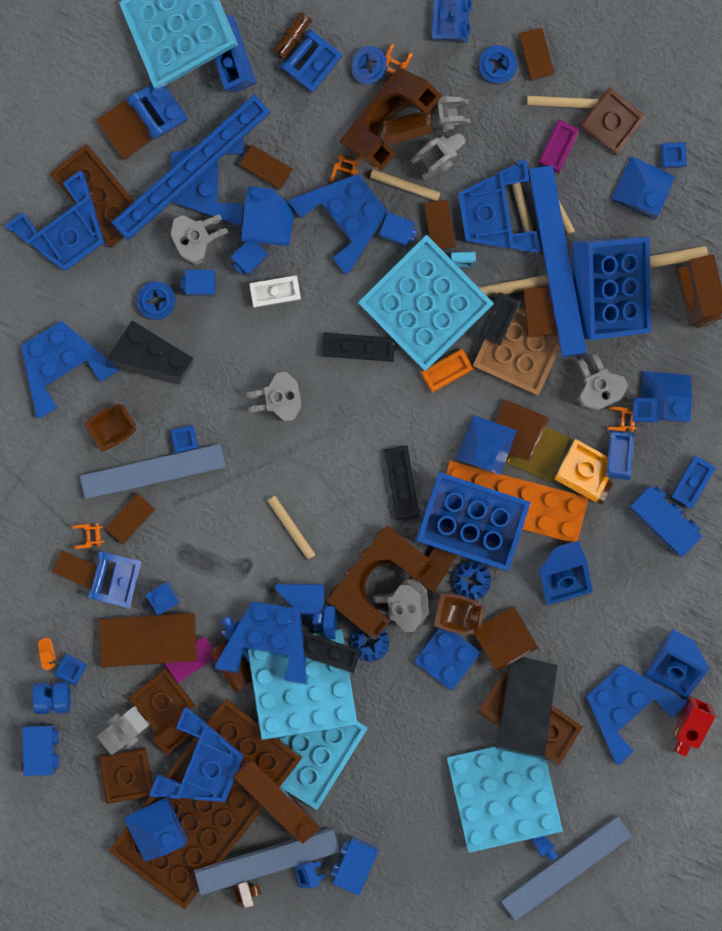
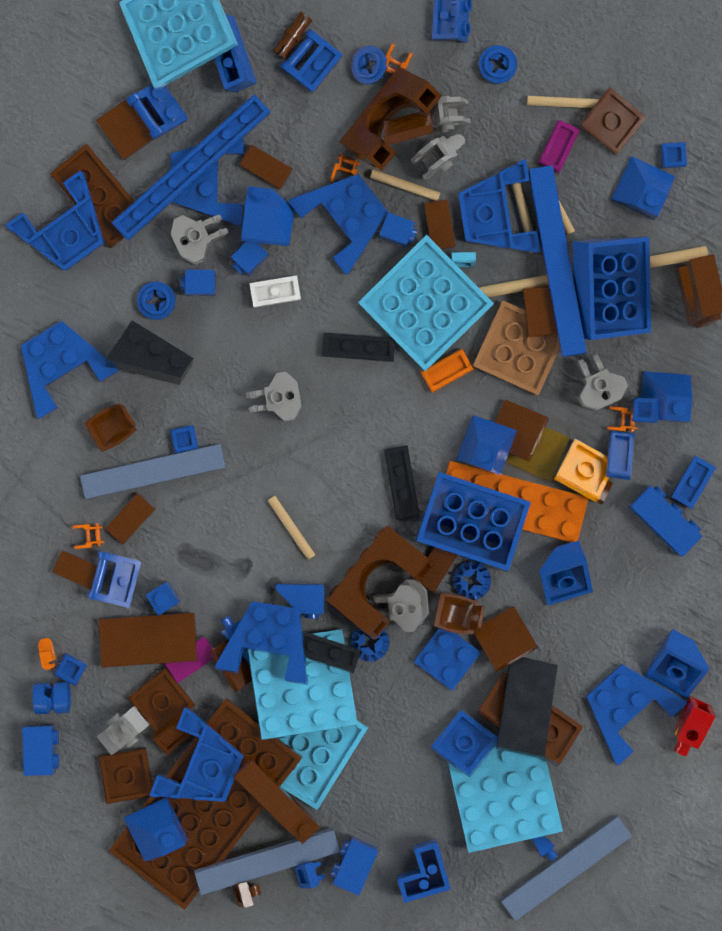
blue tile [312,606,338,639] -> none
black tile [478,292,521,346] -> none
reddish brown tile [519,28,554,81] -> none
none -> blue brick [397,838,451,903]
none -> blue plate [431,710,497,778]

